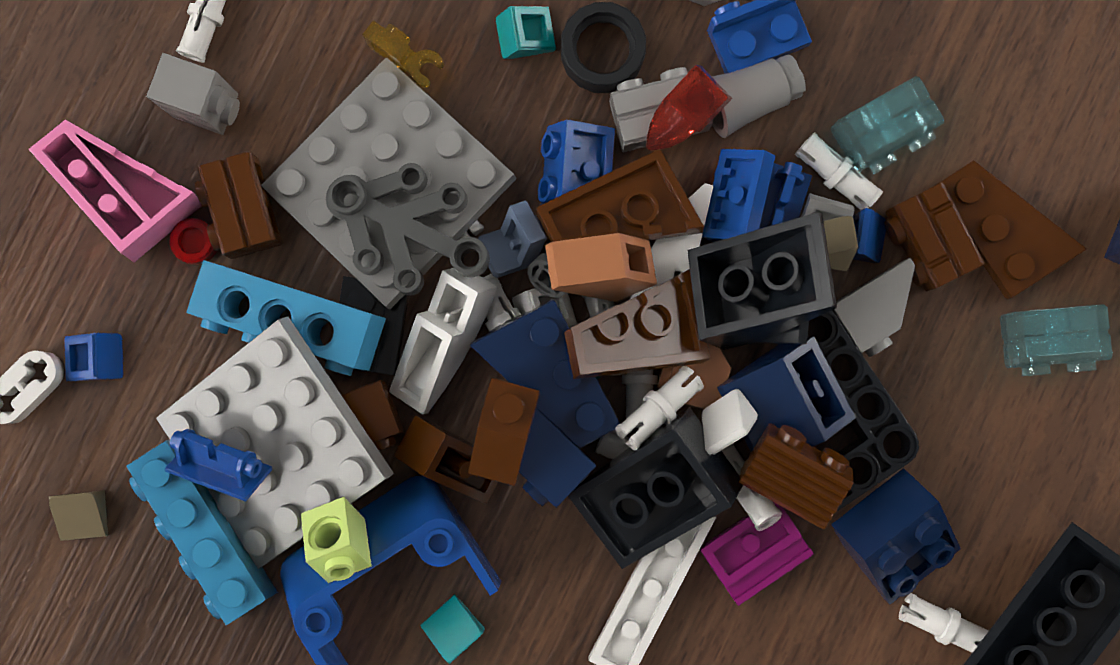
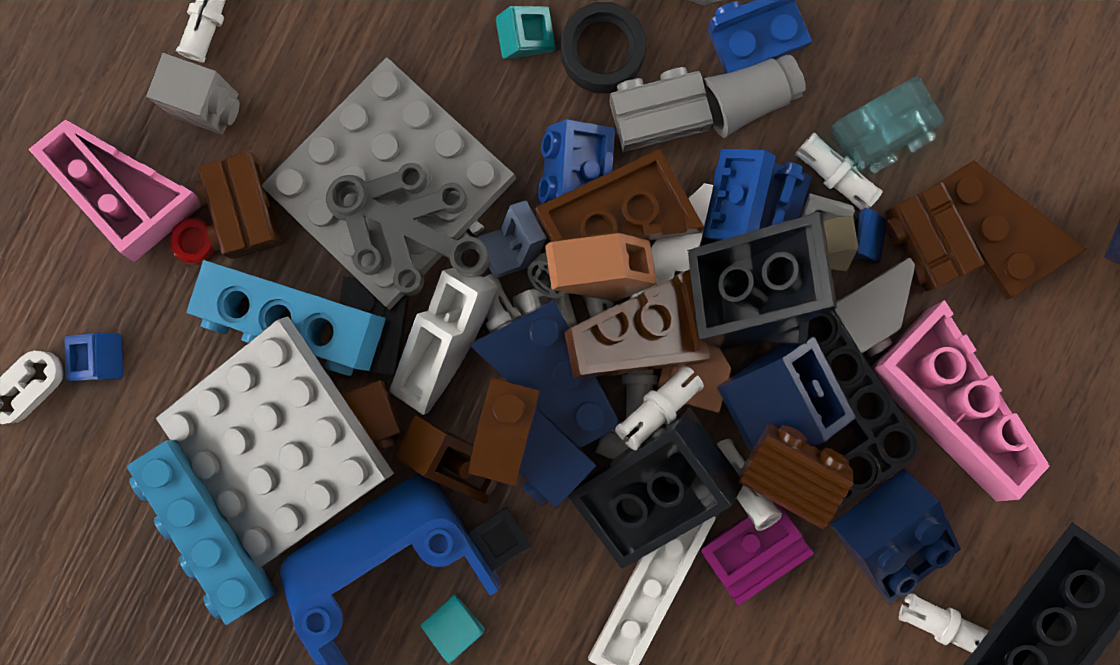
dark tan slope [49,490,108,541] -> none
blue hinge [165,429,273,502] -> none
yellowish green brick [301,497,372,583] -> none
clear yellow plate [362,20,445,88] -> none
clear red plate [646,65,733,151] -> none
white slope [702,389,758,455] -> none
clear light blue brick [1000,304,1113,376] -> none
none -> black plate [468,506,532,571]
none -> bright pink wedge [871,300,1050,502]

